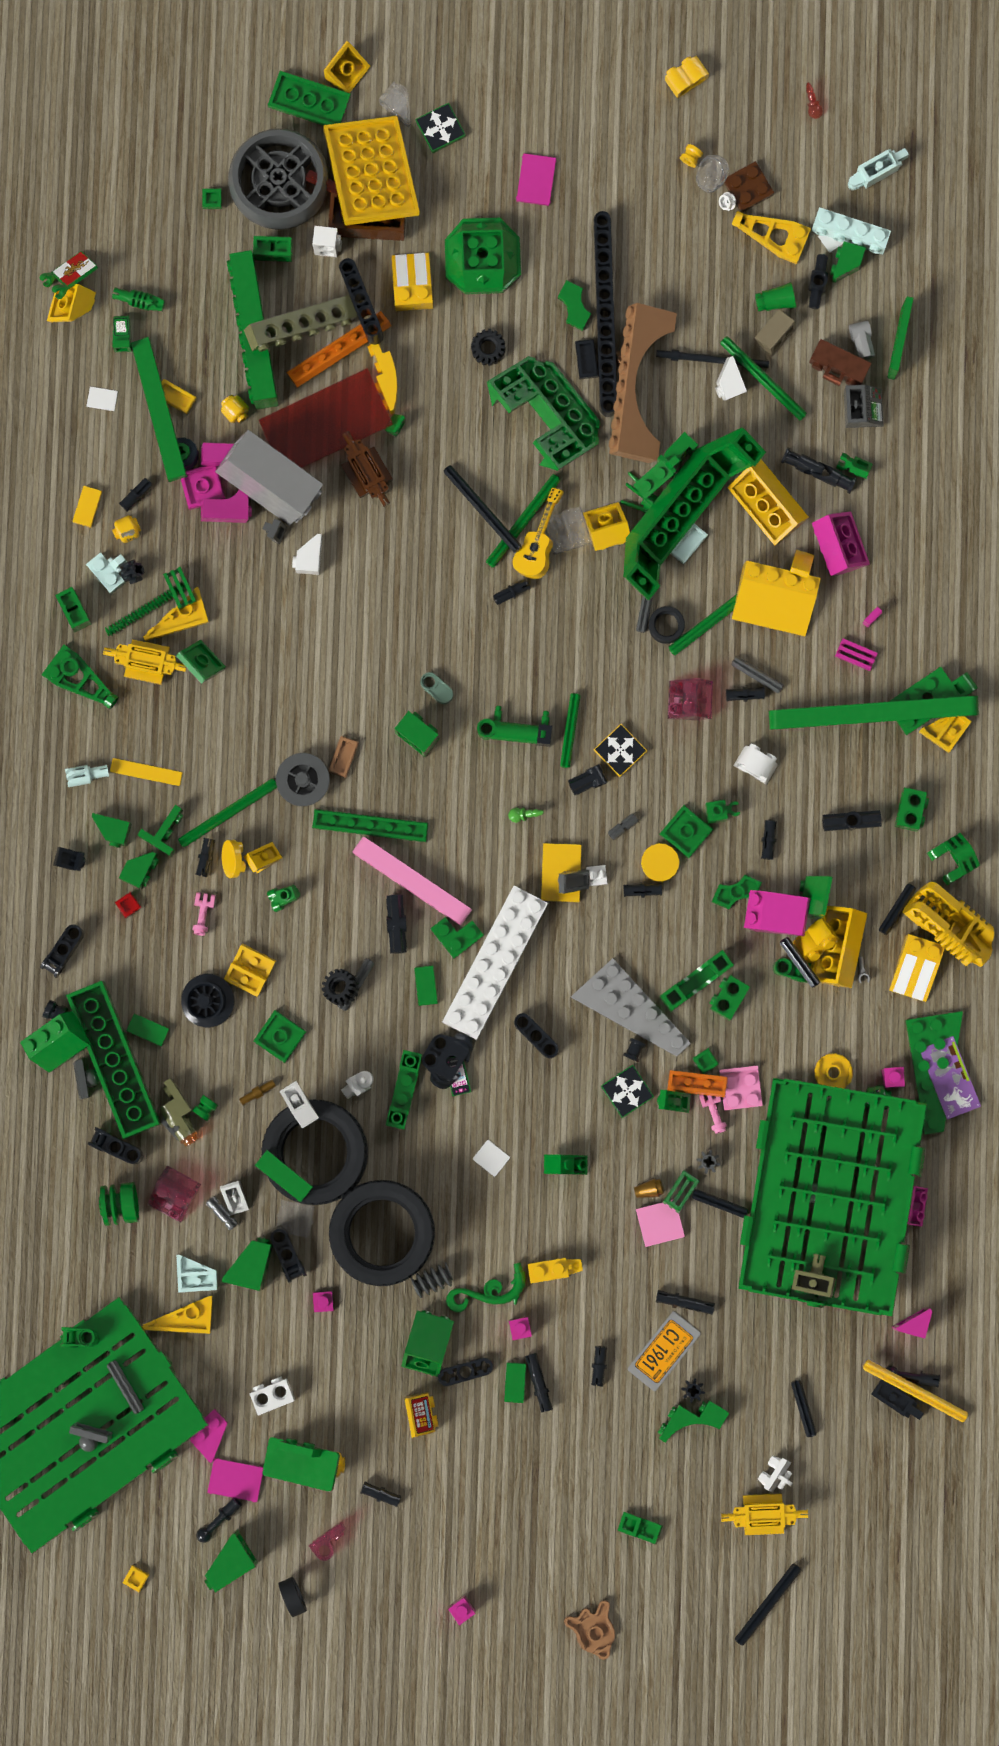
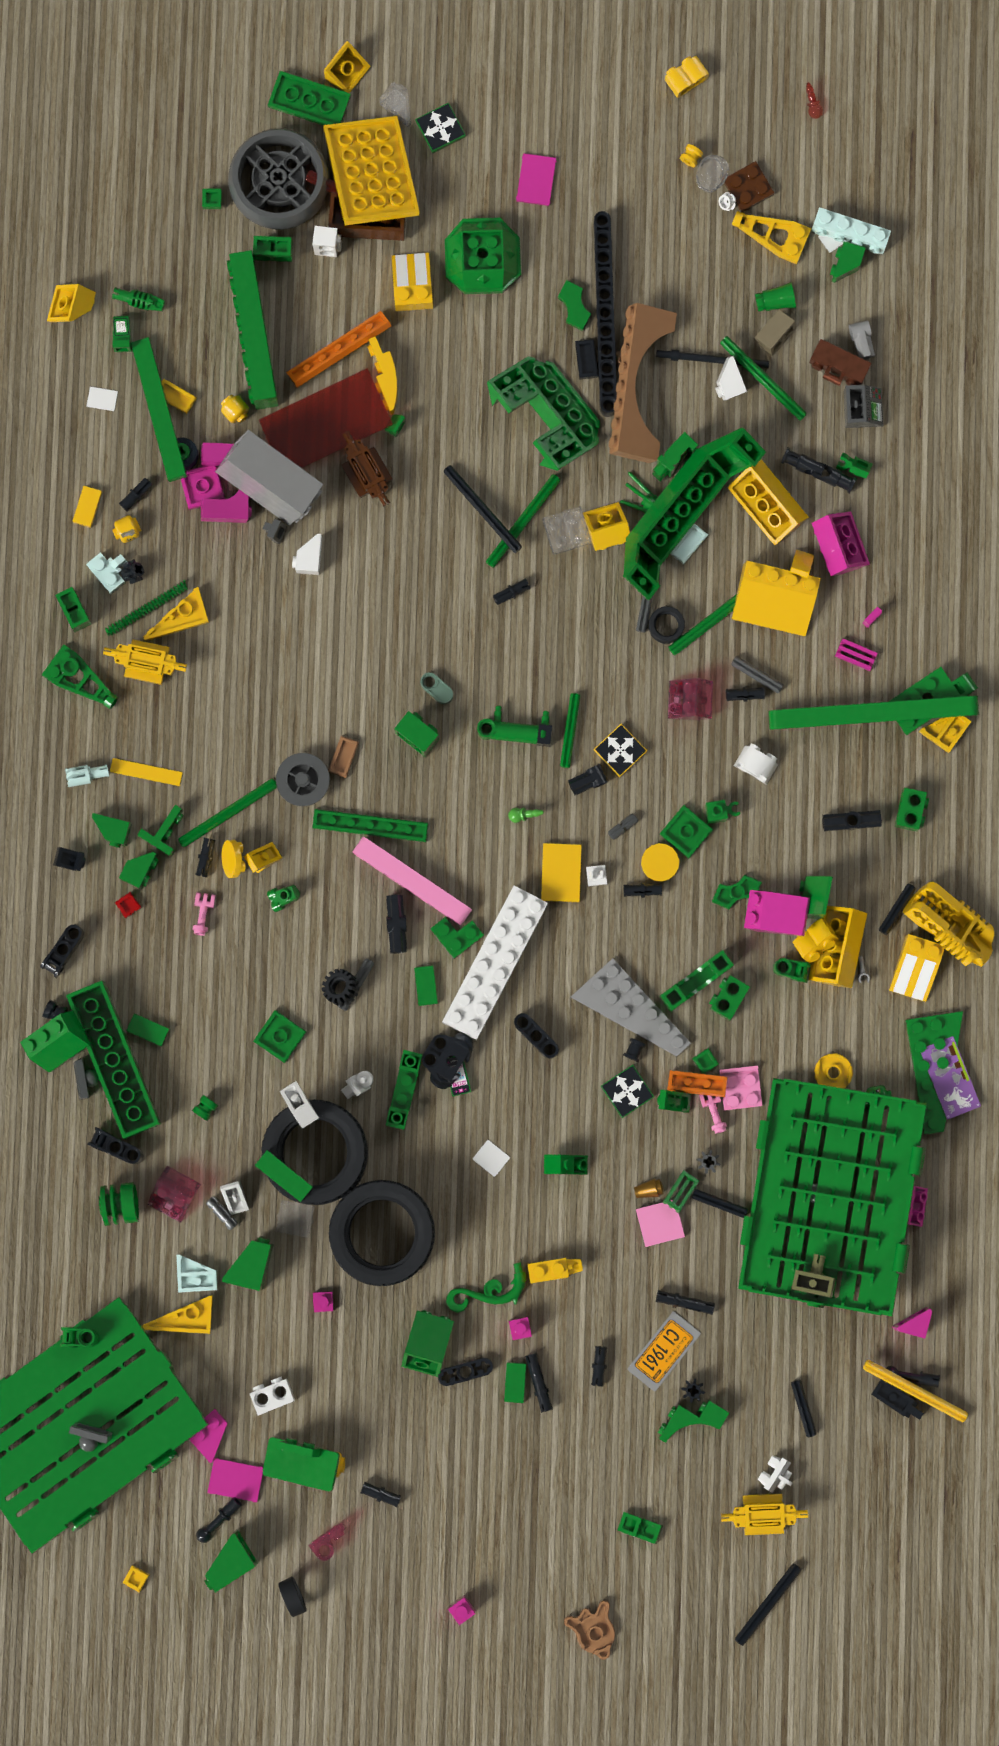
flag [39,251,98,299] -> none
dark grey axle [107,1360,144,1414] -> none
olive plate [161,1078,198,1147] -> none
green tile [163,567,196,609] -> none
green tile [176,640,226,684] -> none
black piece [181,974,235,1028] -> none
yellow slope [224,943,276,997] -> none
pearl gold bar [239,1080,276,1105] -> none
olive brick [244,295,357,352] -> none
black piece [270,1226,307,1283] -> none
black beam [339,258,384,345] -> none
slope [405,1392,439,1438] -> none
dark grey piece [410,1262,453,1298] -> none
black tyre [471,329,505,366] -> none
yellow piece [513,488,564,579] -> none
dark grey tile [558,869,589,894] -> none
green hinge [633,455,682,500] -> none
black pin [761,820,777,860] -> none
black axle [780,937,820,988] -> none
black axle [808,254,828,309] -> none
light aqua hinge [848,148,909,191] -> none
dark pink brick [882,1067,905,1088] -> none
green tile [887,296,913,380] -> none
green piece [927,833,980,885] -> none

